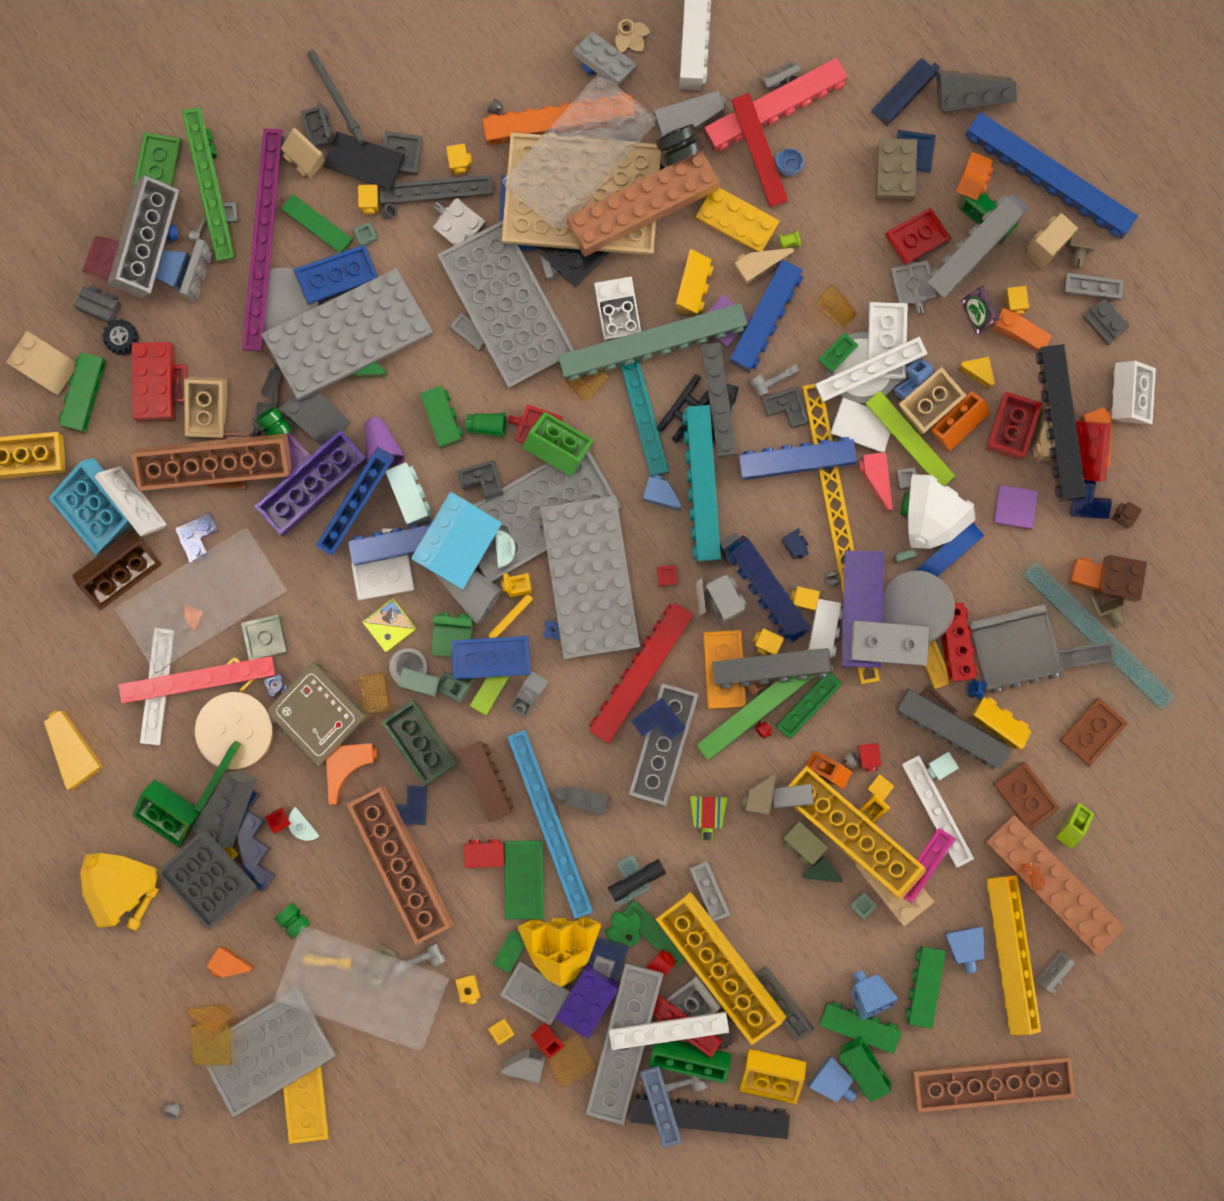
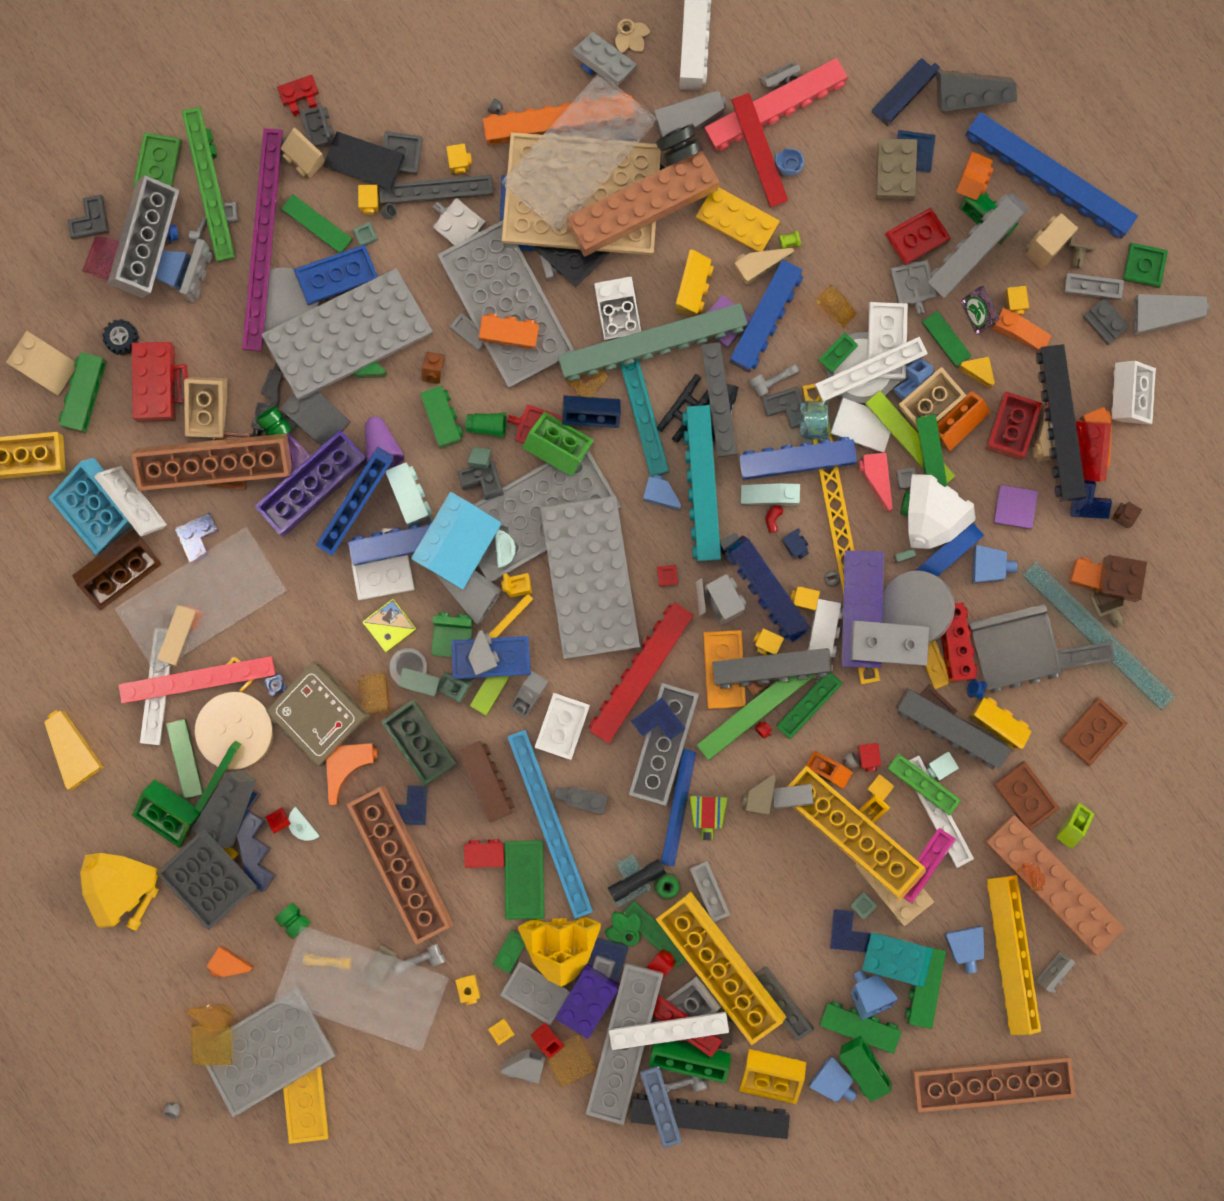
dark grey brick [74,286,121,323] -> none
plate [241,614,288,660] -> none
dark grey bar [308,50,365,144] -> none
blue plate [543,620,561,640] -> none
olive brick [781,821,828,865] -> none
dark green slope [801,857,842,883] -> none
none -> dark grey tile [68,195,109,239]
none -> tan tile [157,605,196,666]
none -> tile [166,719,203,799]
none -> red plate [277,75,319,116]
none -> dark orange bracket [422,352,445,384]
none -> sand green tile [468,447,492,469]
none -> light grey slope [468,630,500,676]
none -> orange brick [479,313,539,350]
none -> white plate [535,693,590,760]
none -> dark blue brick [562,395,621,428]
none -> green plant [653,873,681,900]
none -> blue tile [661,749,696,866]
none -> light aqua slope [741,483,800,506]
none -> red arm [765,505,783,533]
none -> clear light blue brick [800,401,829,440]
none -> clear blue plate [830,909,871,952]
none -> teal brick [862,932,933,987]
none -> bright green tile [887,753,961,816]
none -> green tile [915,414,947,487]
none -> green tile [922,310,972,368]
none -> medium blue torso [972,545,1017,584]
none -> green tile [1122,243,1168,288]
none -> light grey slope [1133,294,1210,336]

